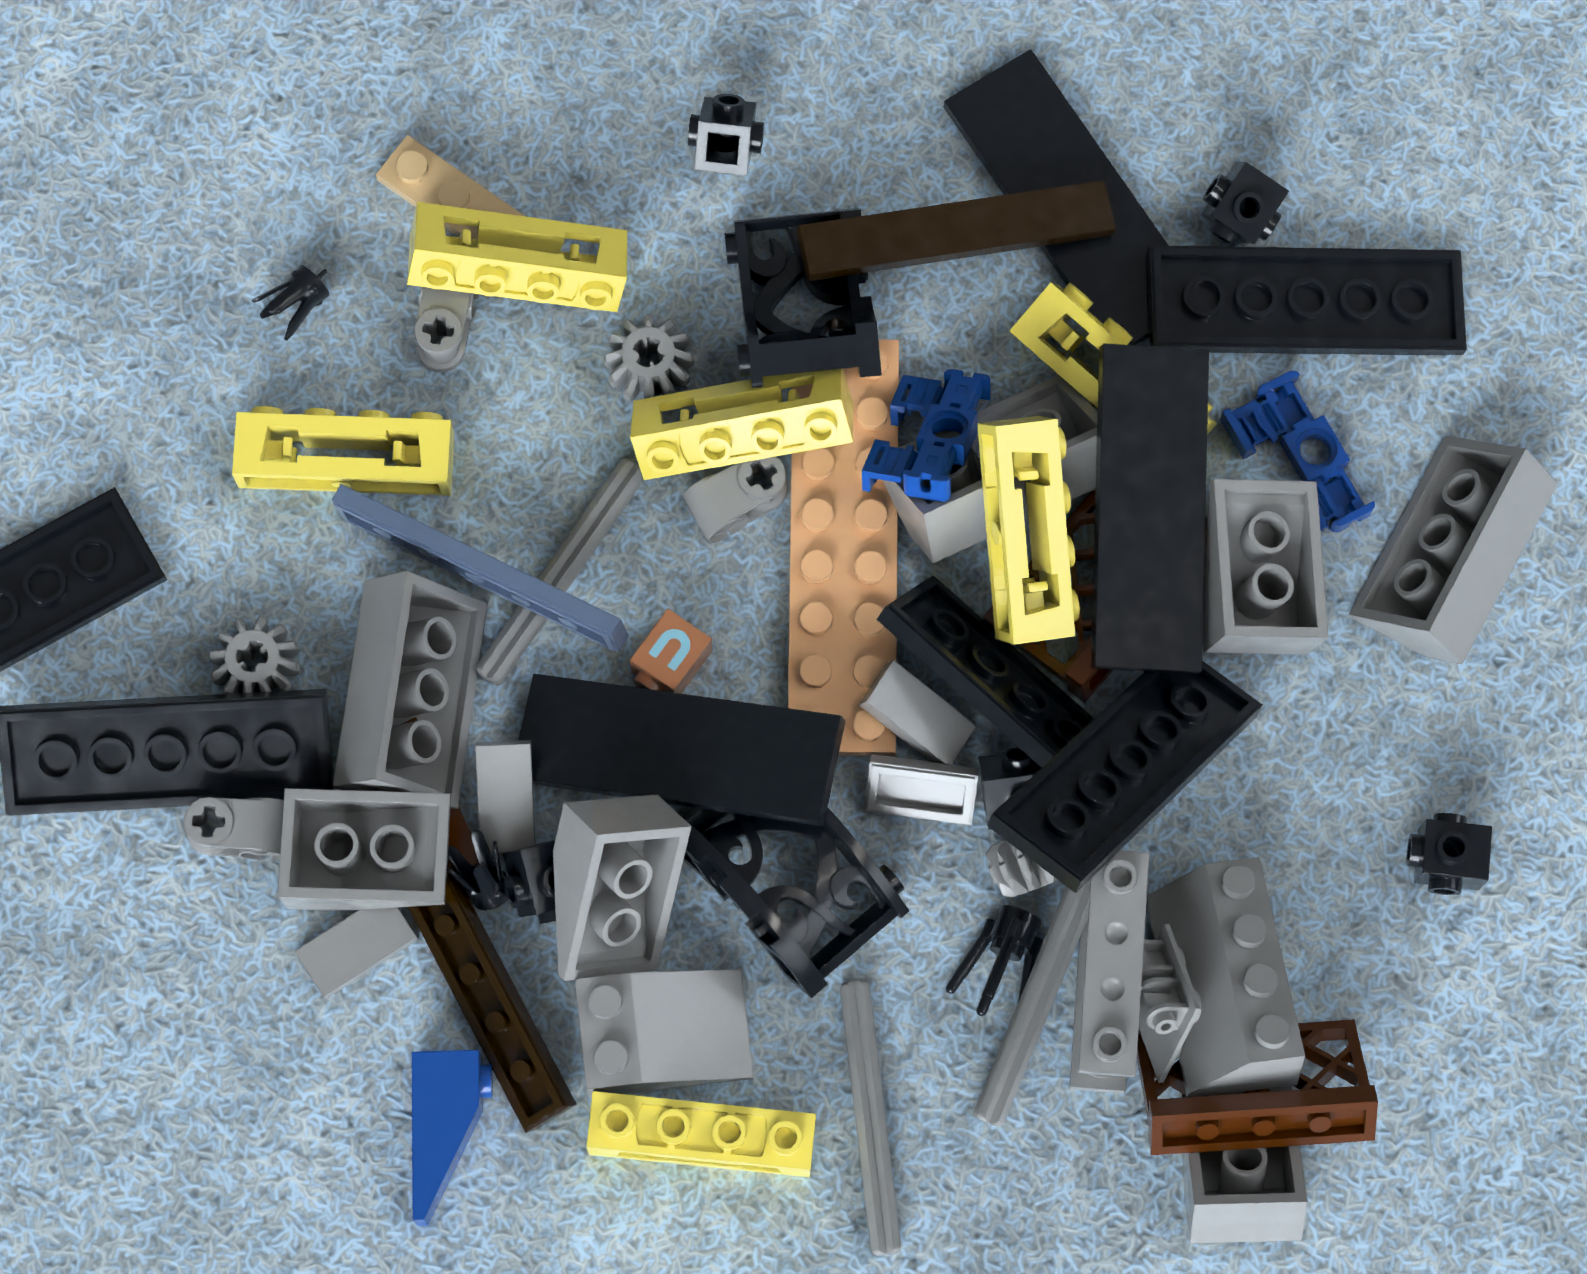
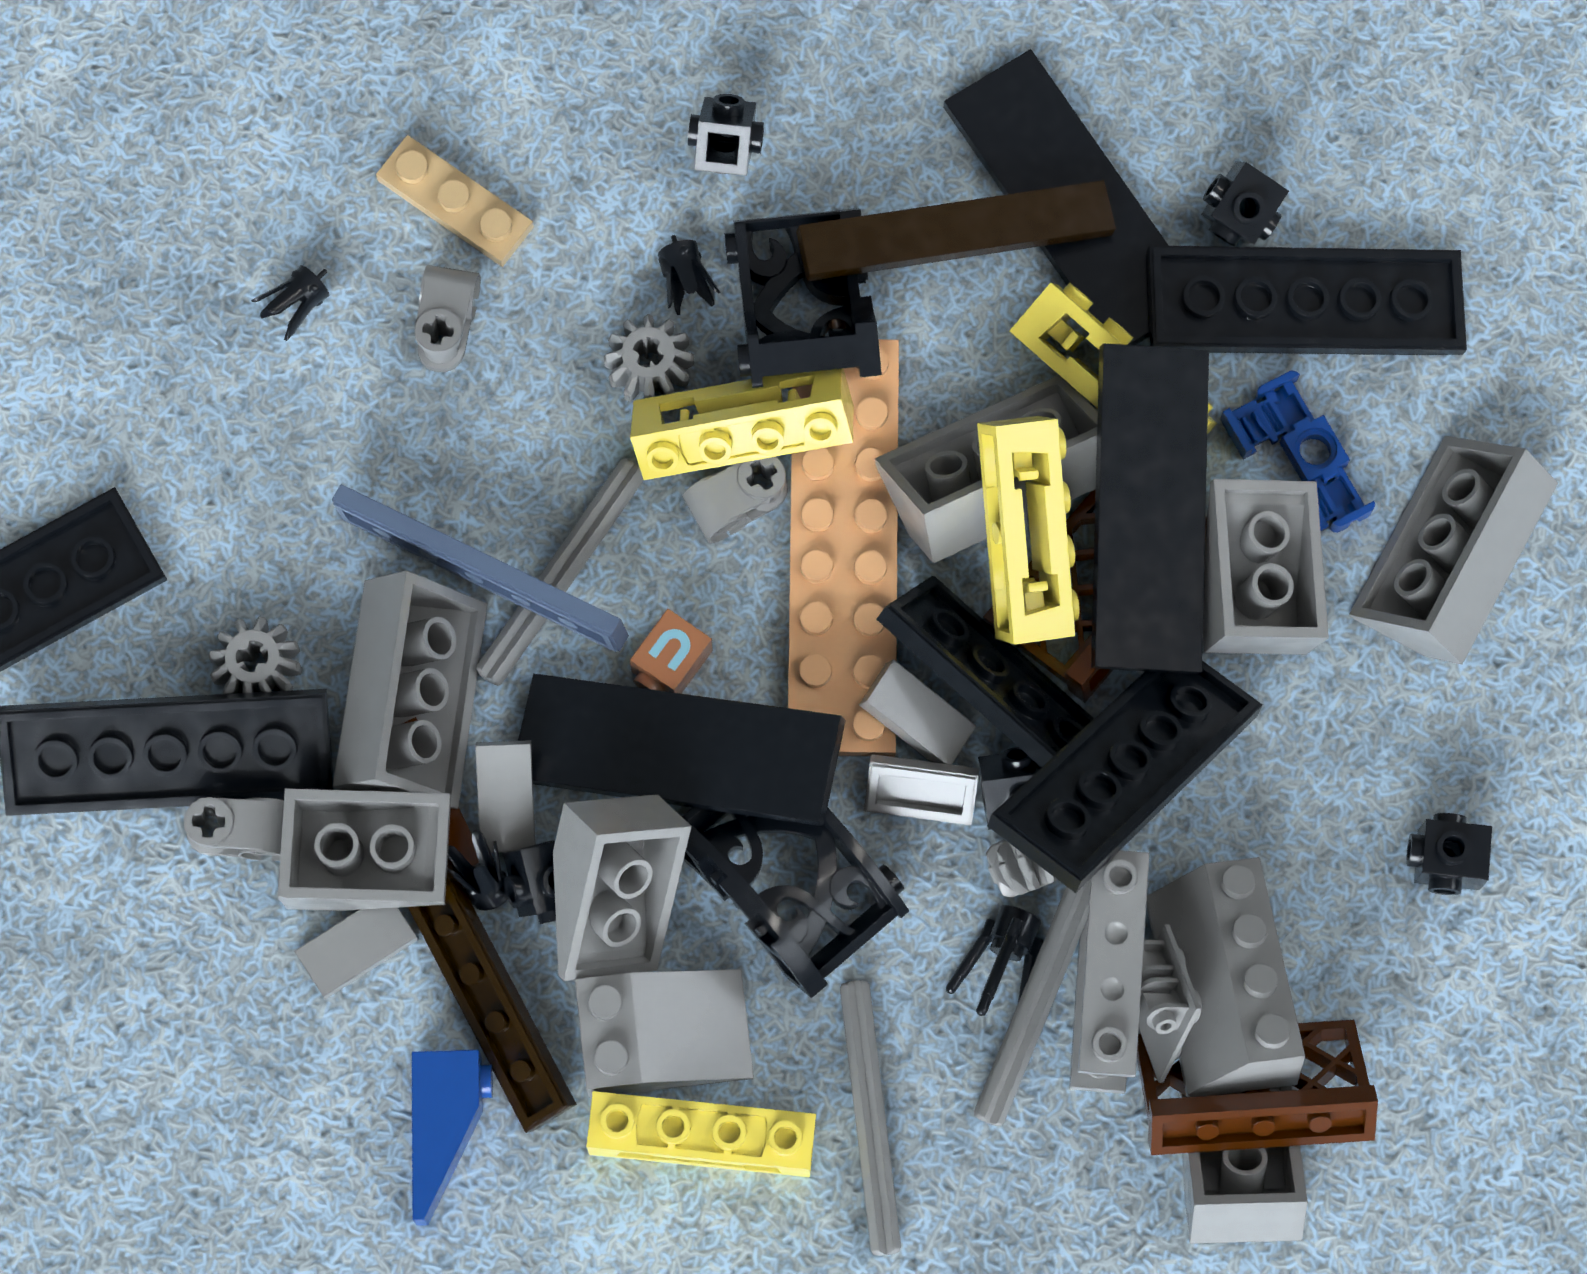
light yellow brick [232,406,455,496] -> none
light yellow brick [407,202,627,312] -> none
blue piece [862,369,991,502] -> none
none -> black piece [658,235,721,315]

